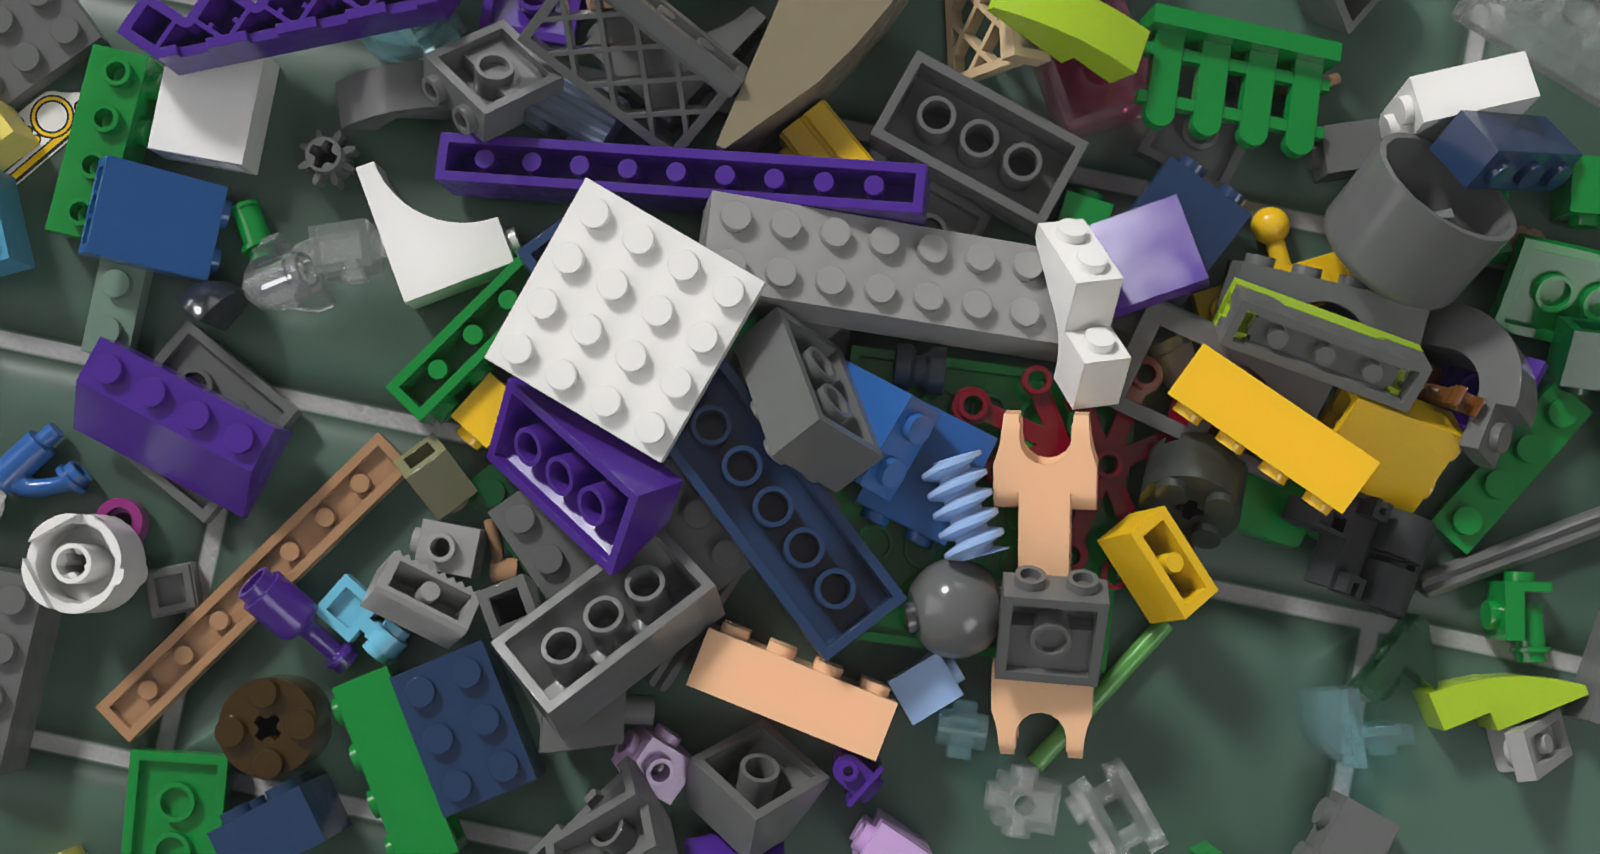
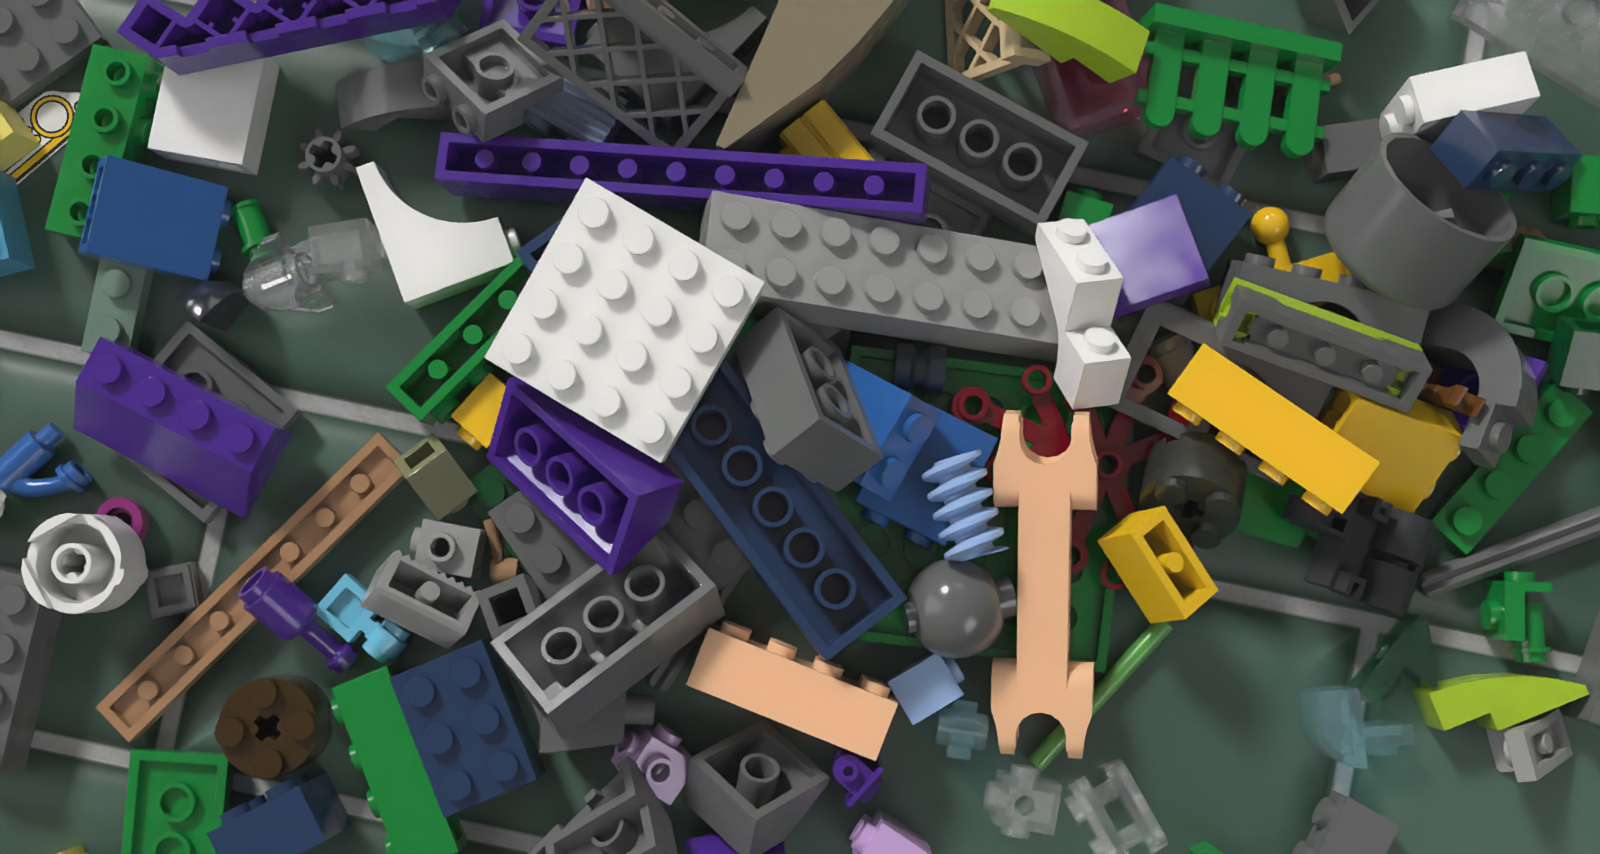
dark grey plate [995,565,1110,687] -> none

